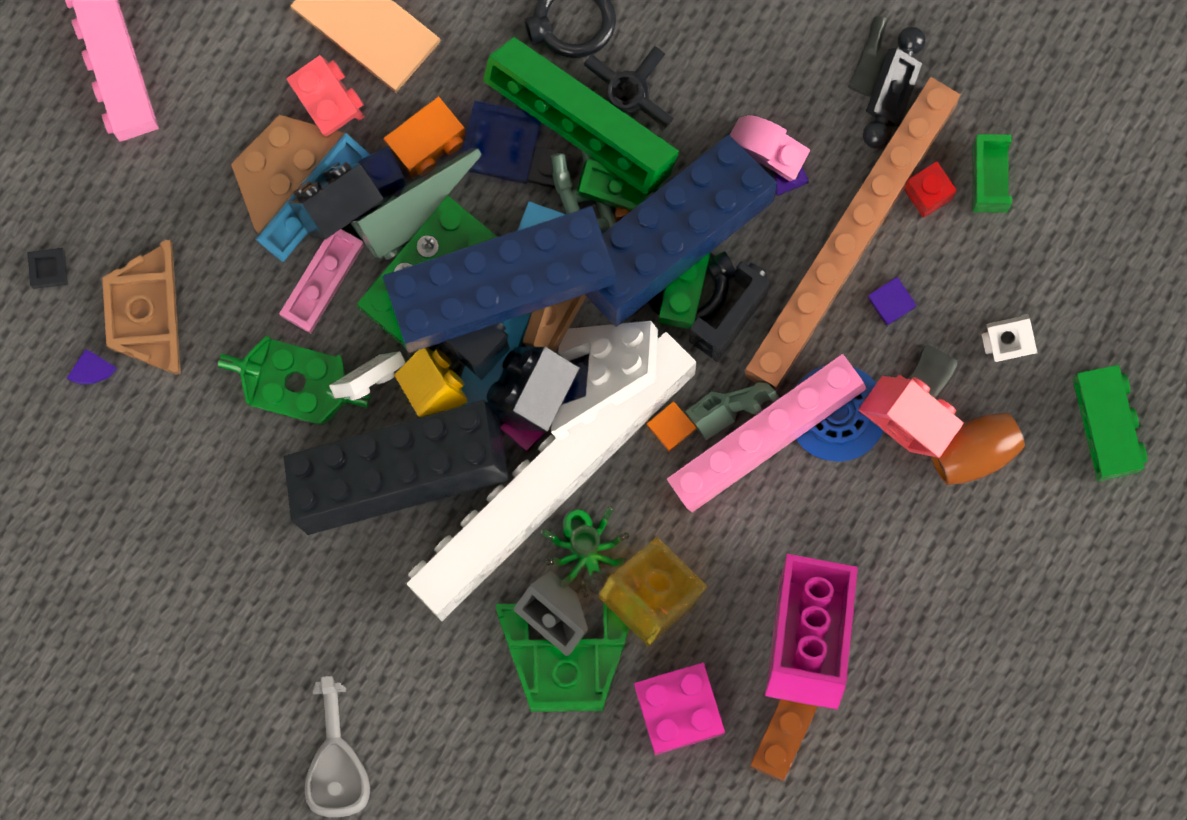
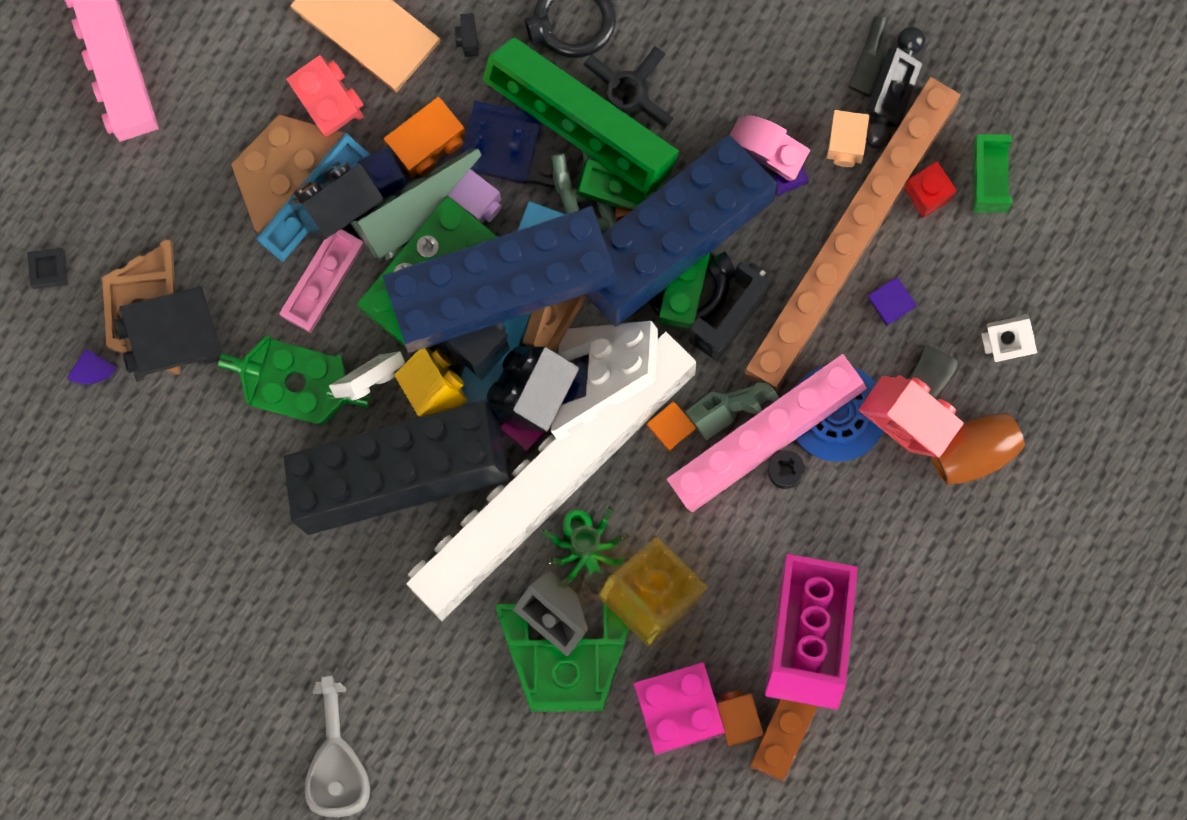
green brick [1072,365,1147,482] -> none
none -> black panel [113,286,222,381]
none -> lavender brick [446,169,502,223]
none -> black plate [455,13,479,57]
none -> dark orange brick [716,690,764,747]
none -> black wheel [768,450,805,489]
none -> light nougat brick [827,110,869,167]

